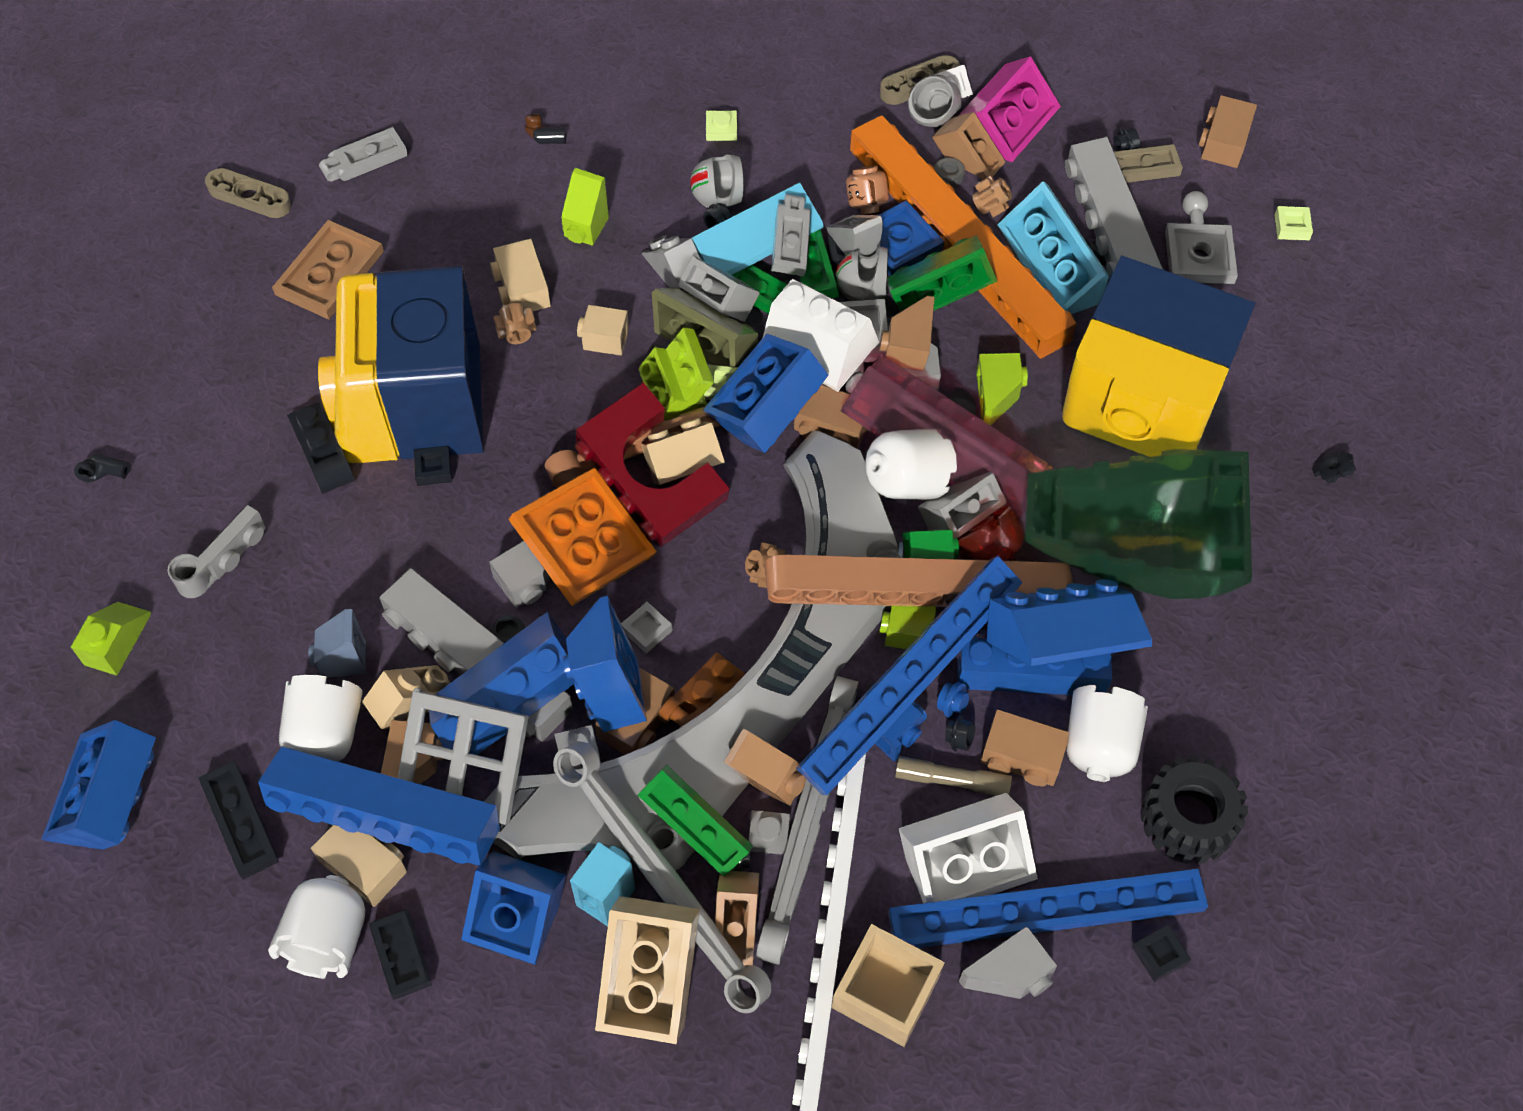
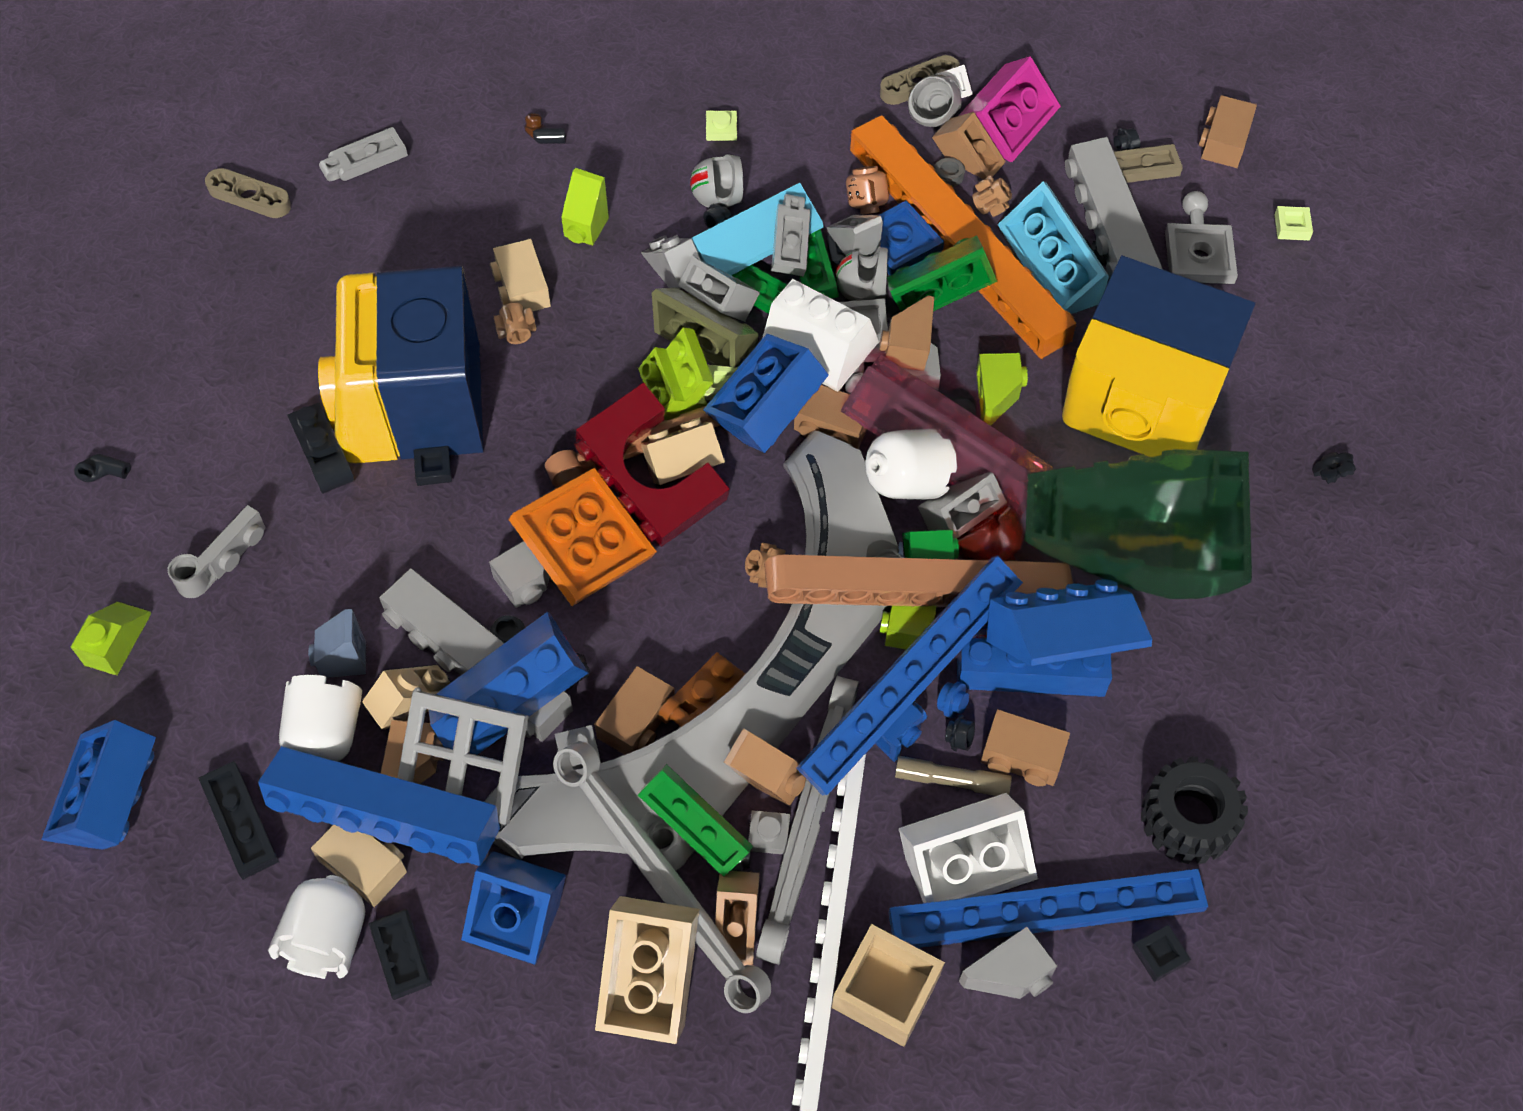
medium nougat plate [272,220,384,320] -> none
blue slope [563,596,647,732] -> none
medium azure brick [570,842,636,926] -> none
tan brick [577,305,629,356] -> none
light grey plate [621,602,673,654] -> none
white cylinder [1067,685,1148,782] -> none

